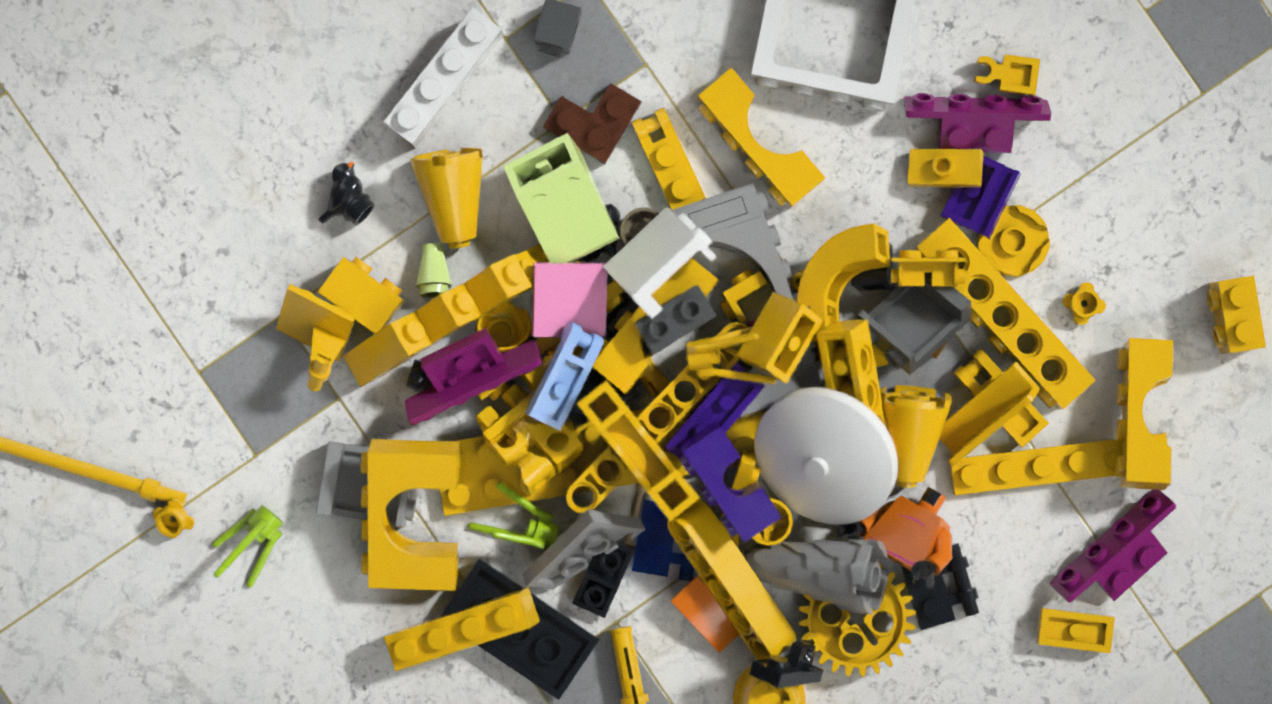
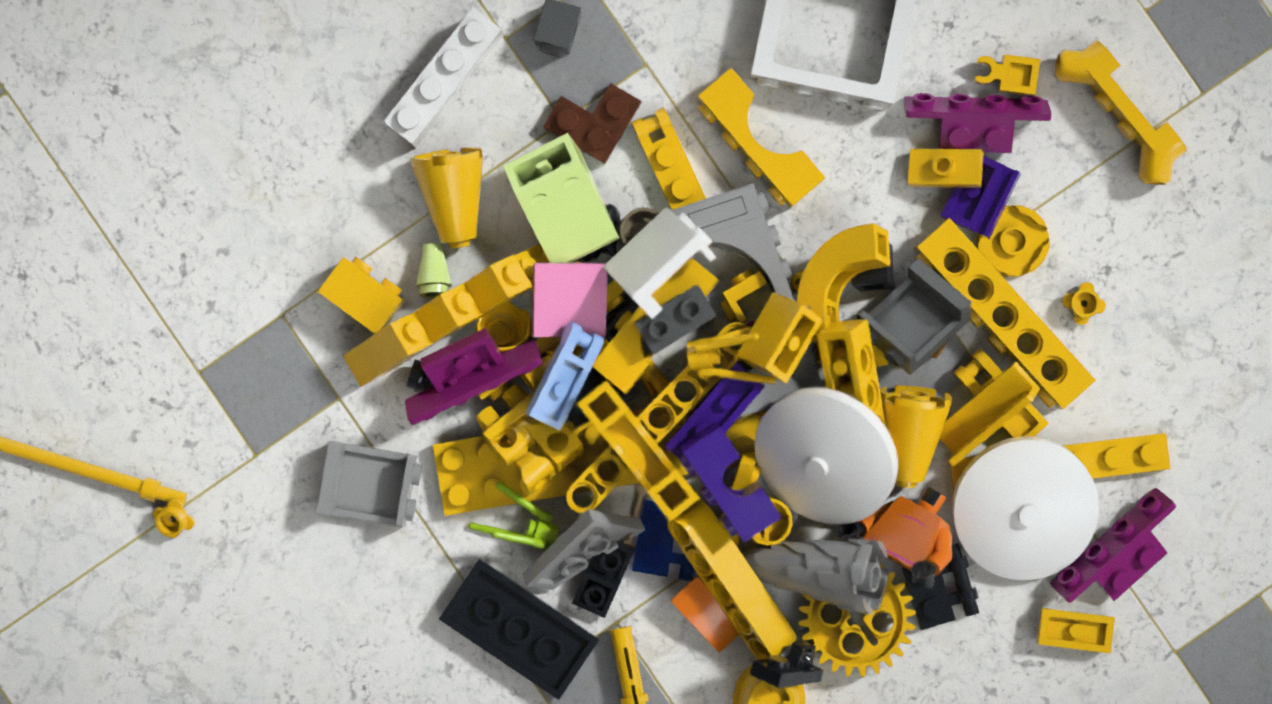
lime plant [212,505,283,588] -> none
yellow plate [276,284,355,392] -> none
black animal [318,162,375,226] -> none
yellow arch [361,439,459,591] -> none
yellow arch [384,587,540,672] -> none
yellow hinge [891,250,966,287] -> none
yellow arch [1115,338,1173,490] -> none
yellow brick [1207,275,1266,354] -> none
none -> white dish [952,436,1099,580]
none -> yellow plate [1055,40,1187,185]

